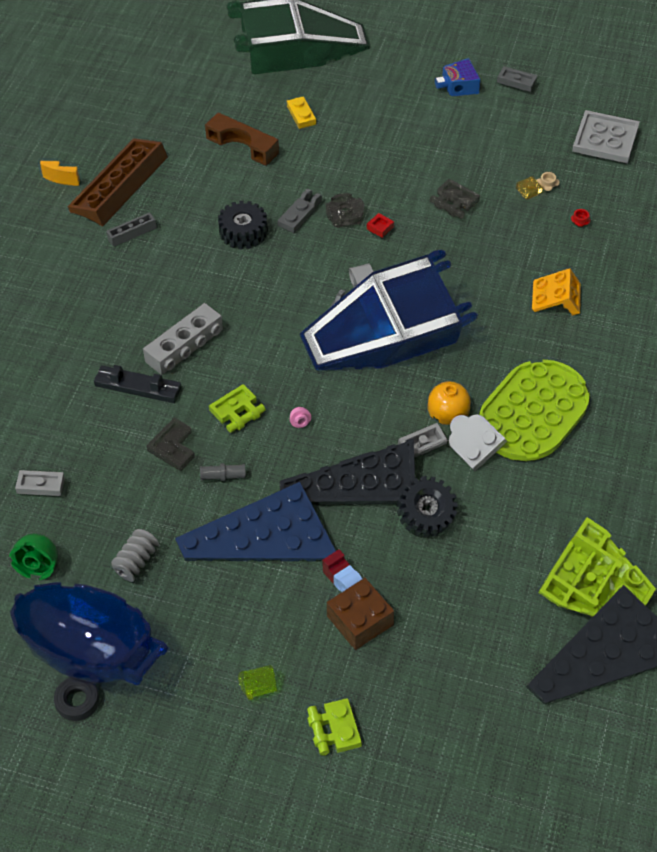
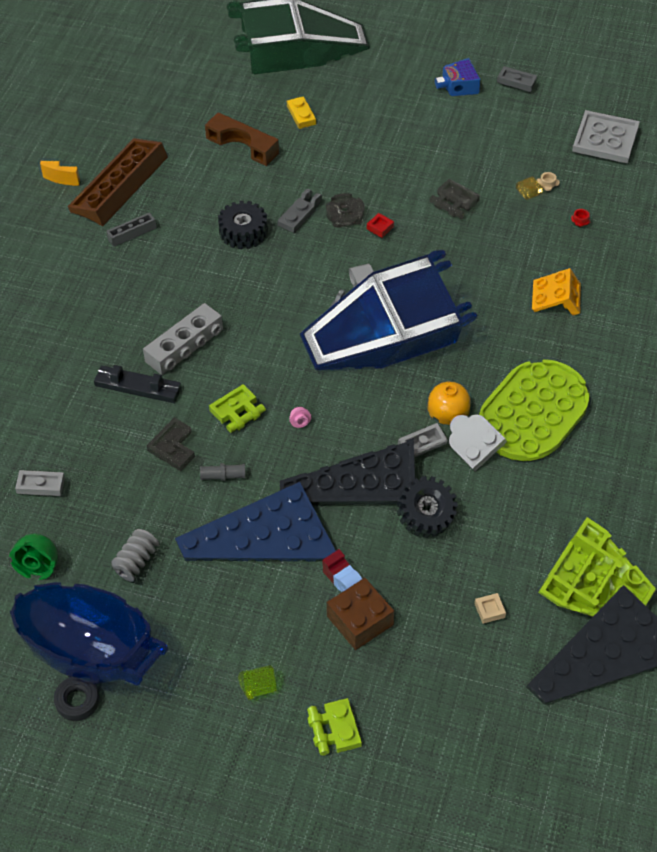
none -> tan plate [475,593,506,624]

